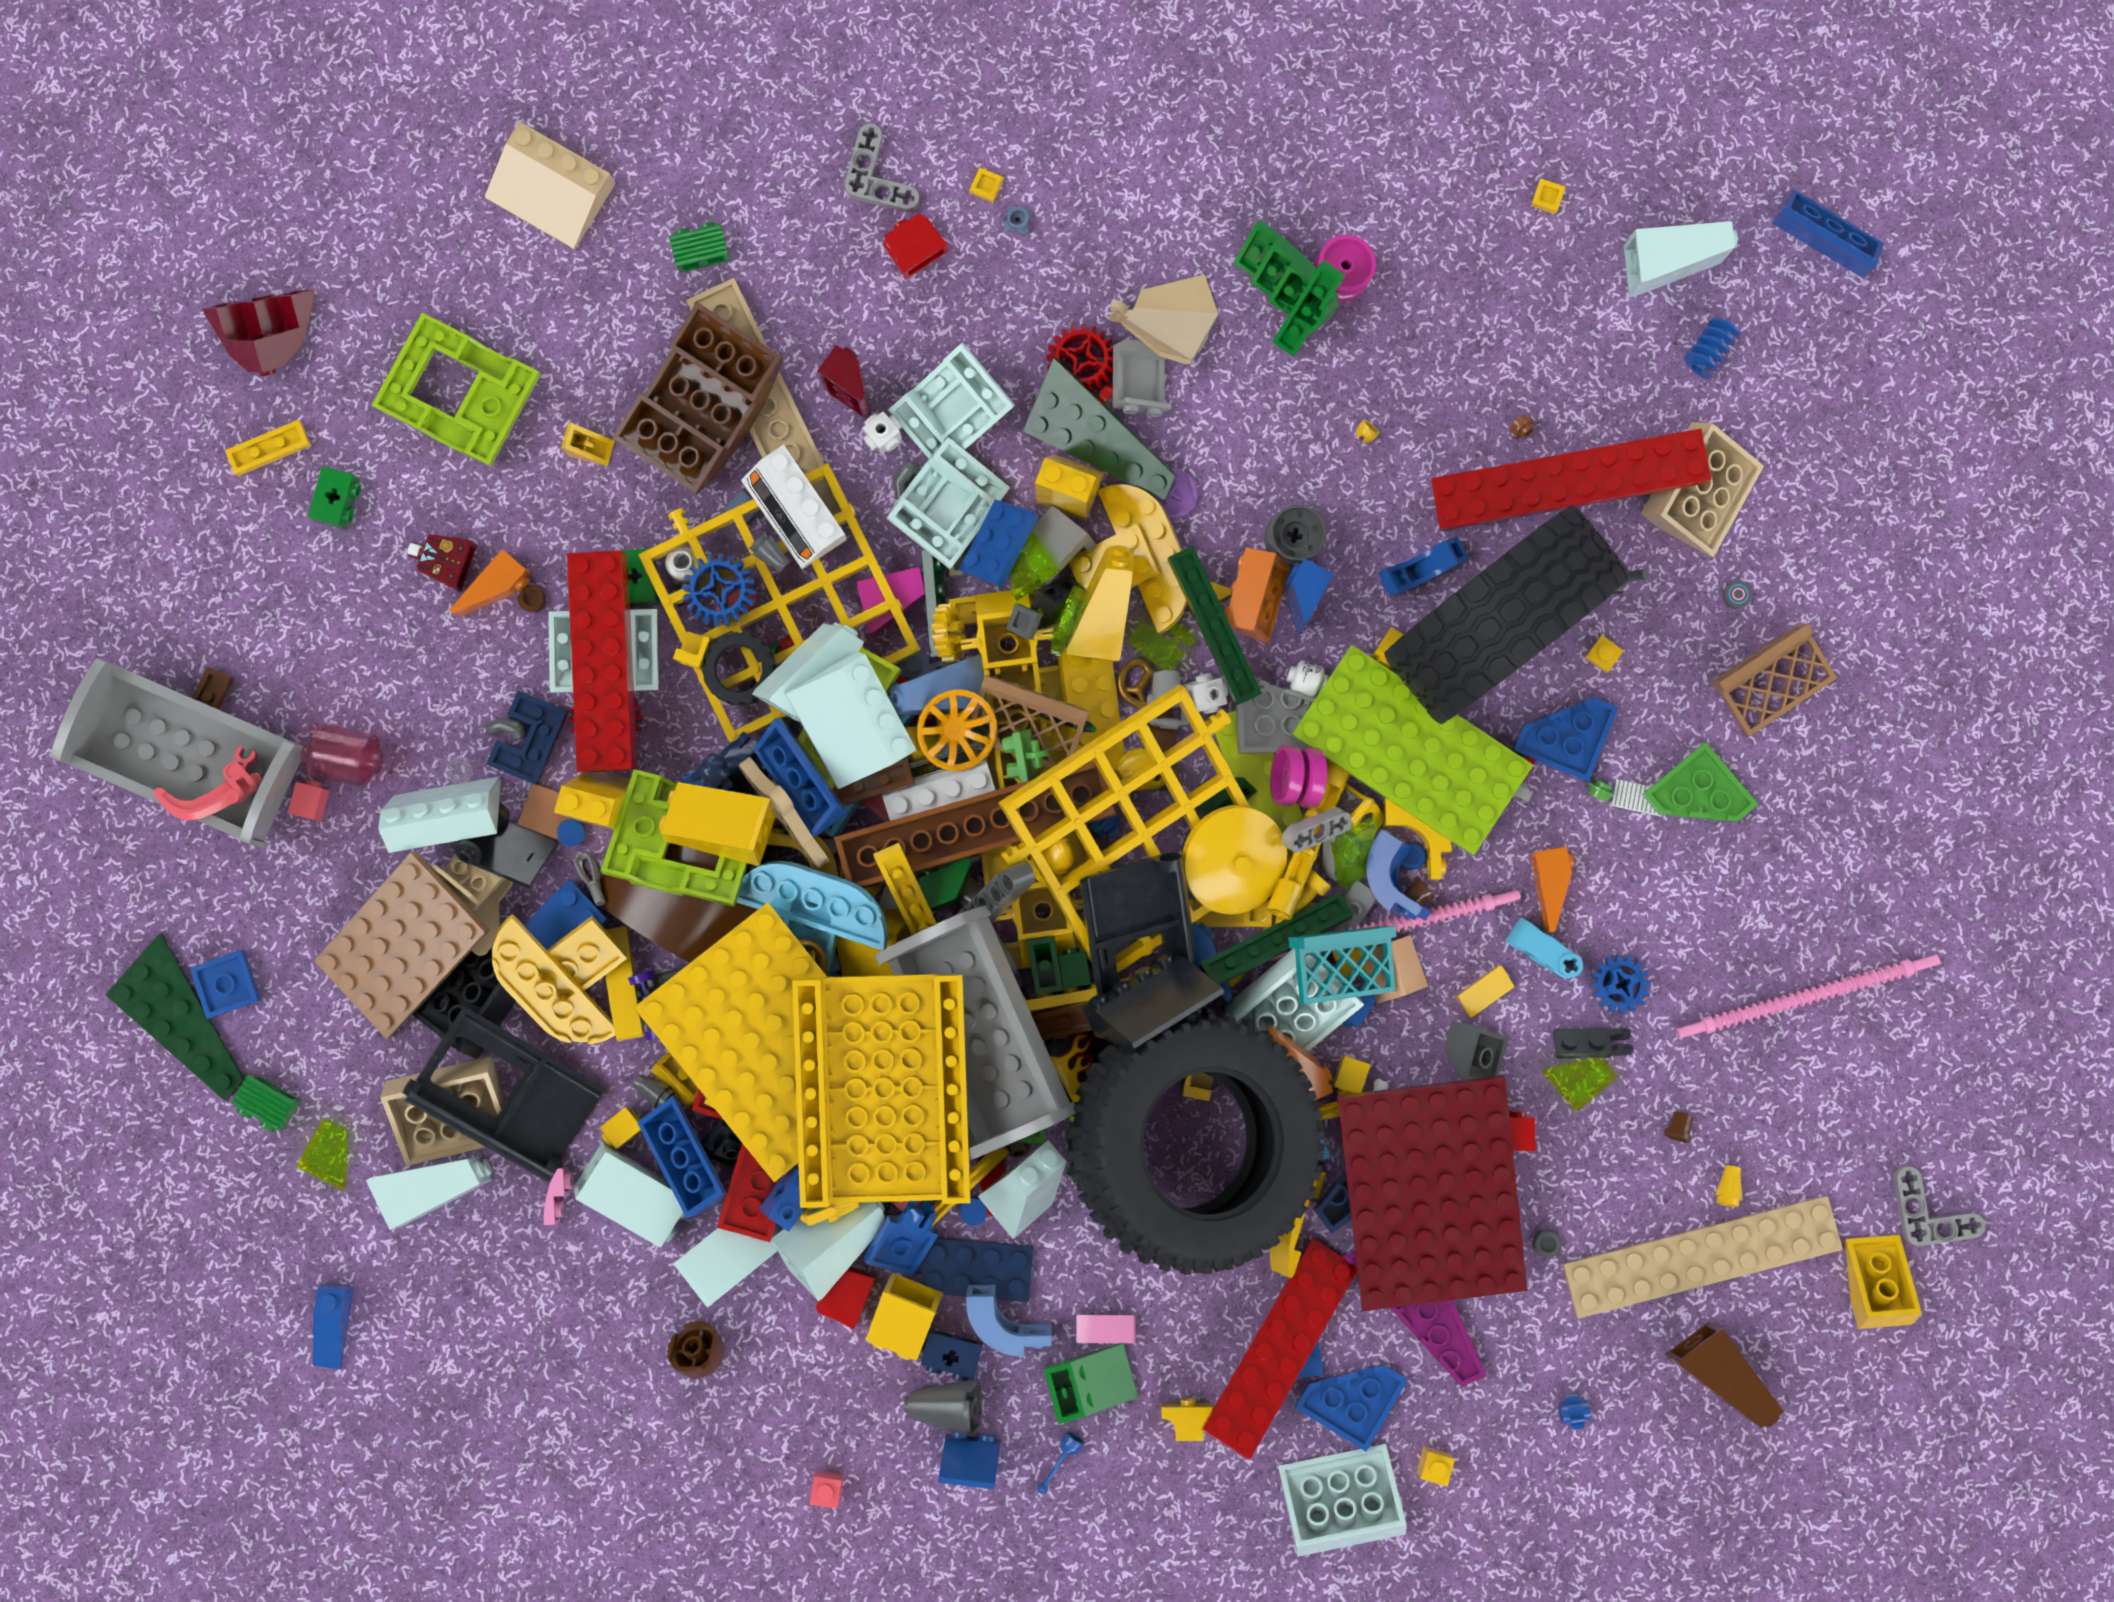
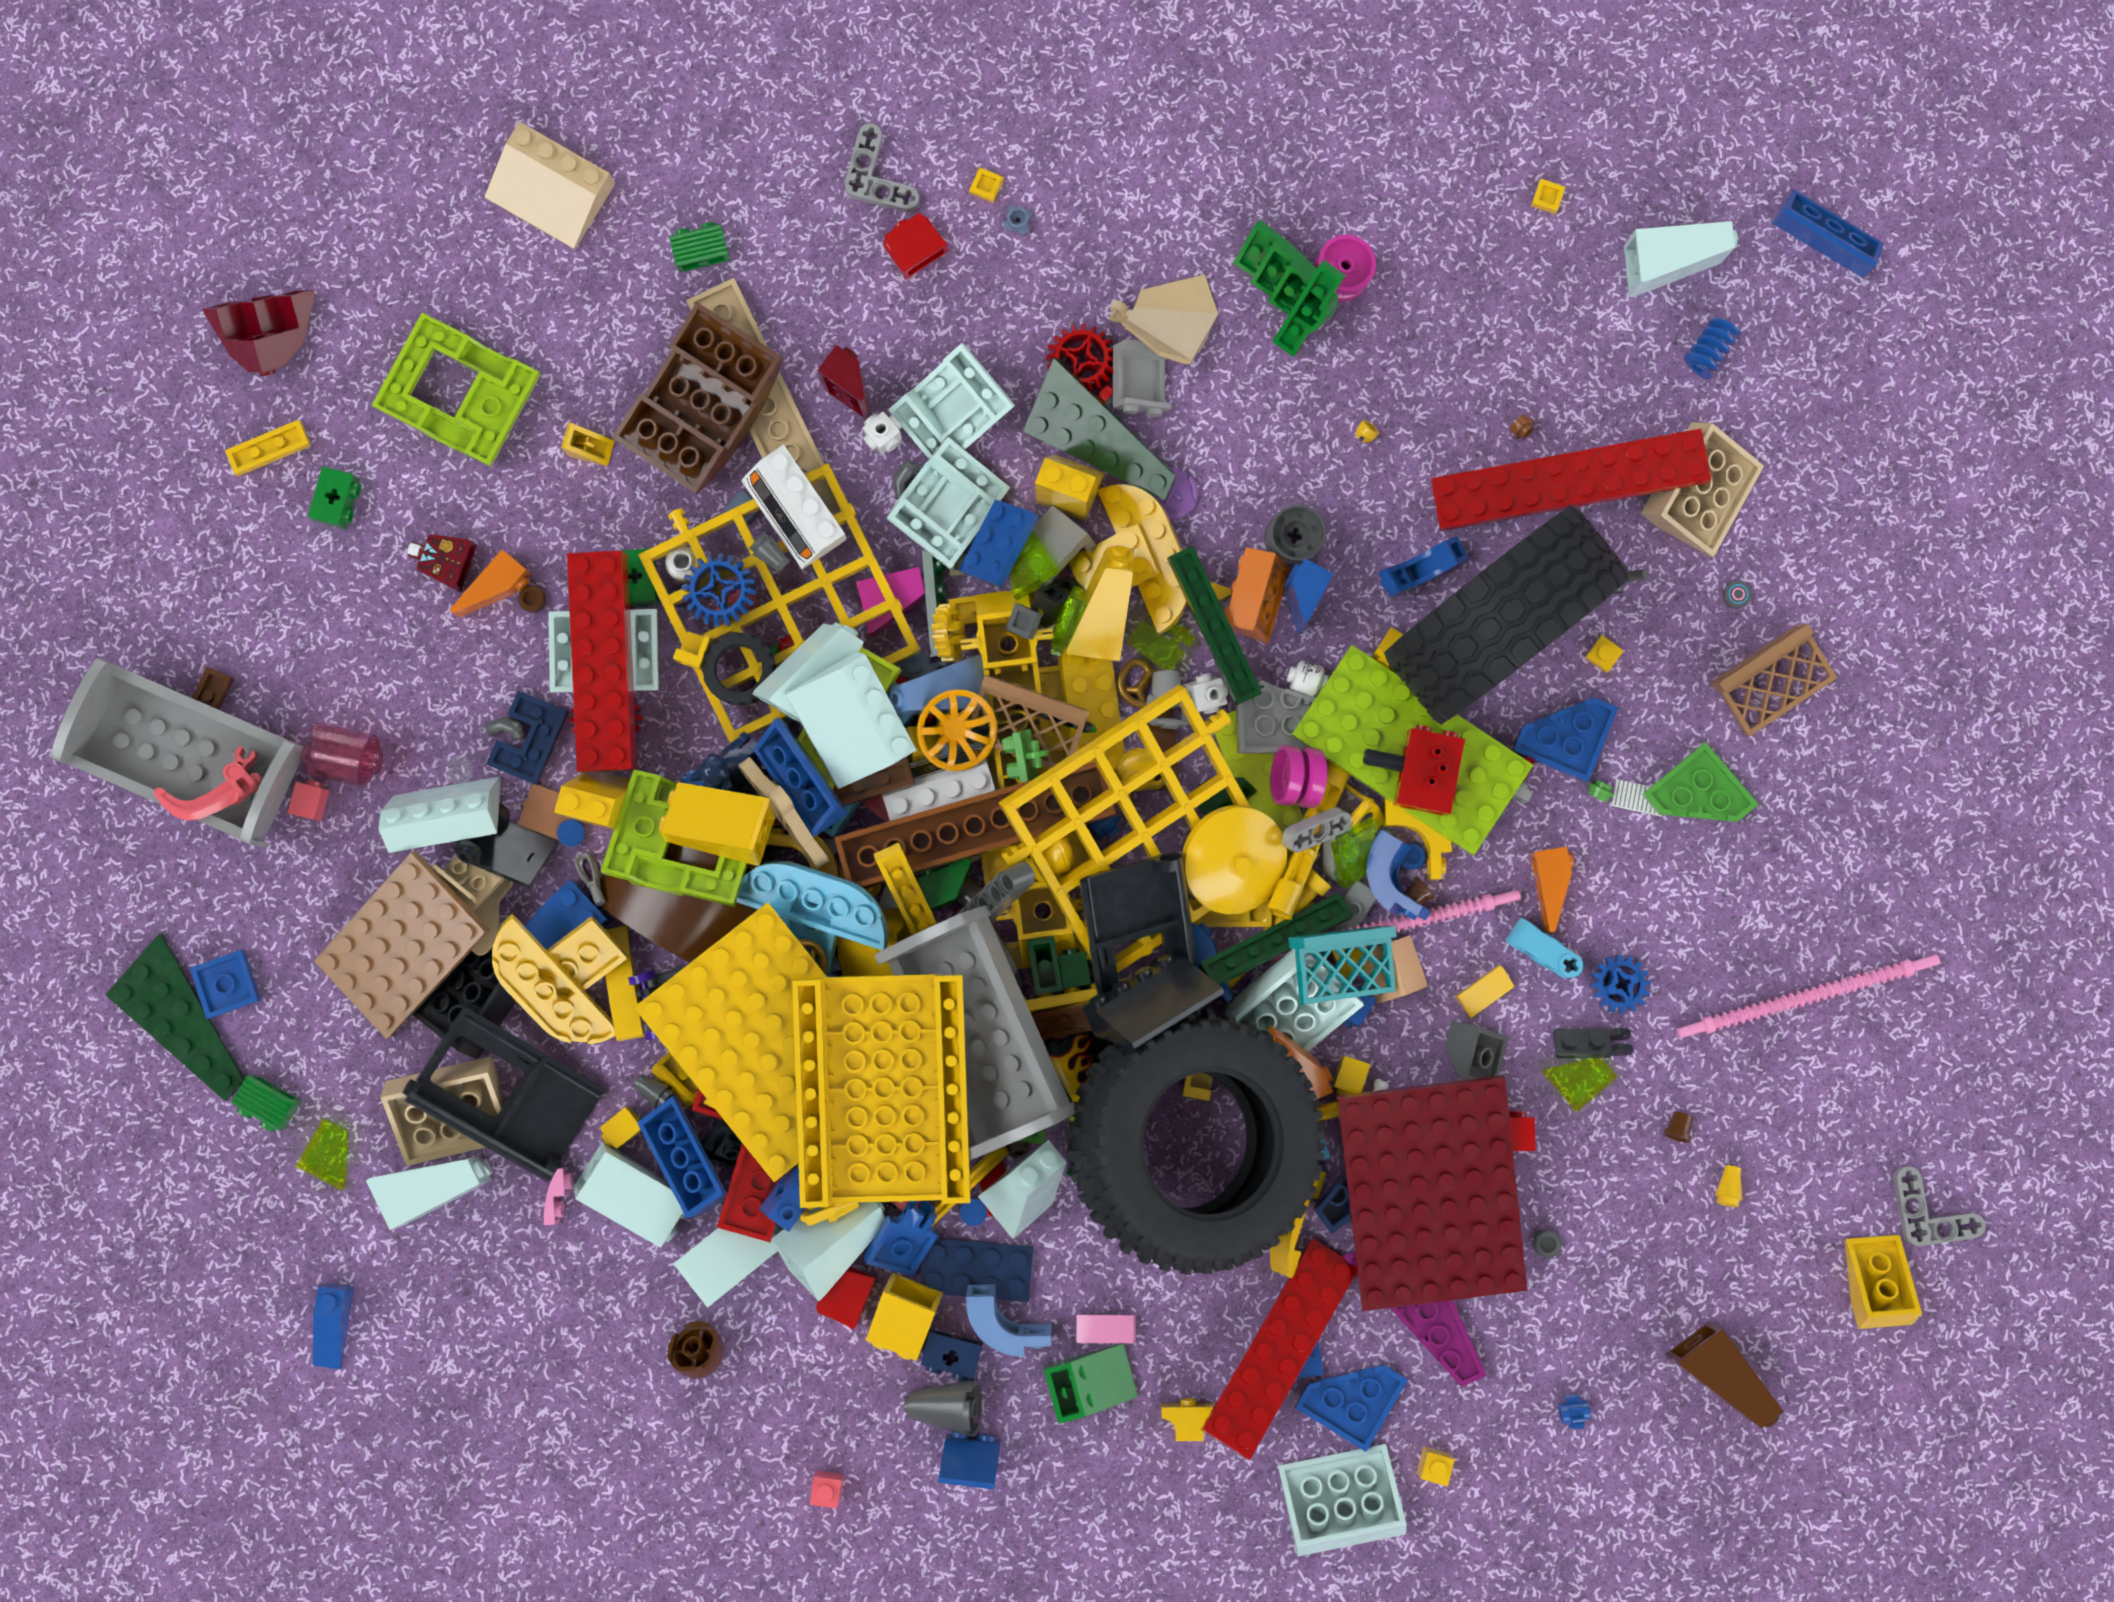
blue hinge [1037,1431,1085,1494] -> none
tan plate [1562,1195,1843,1319] -> none
none -> red piece [1362,725,1465,817]

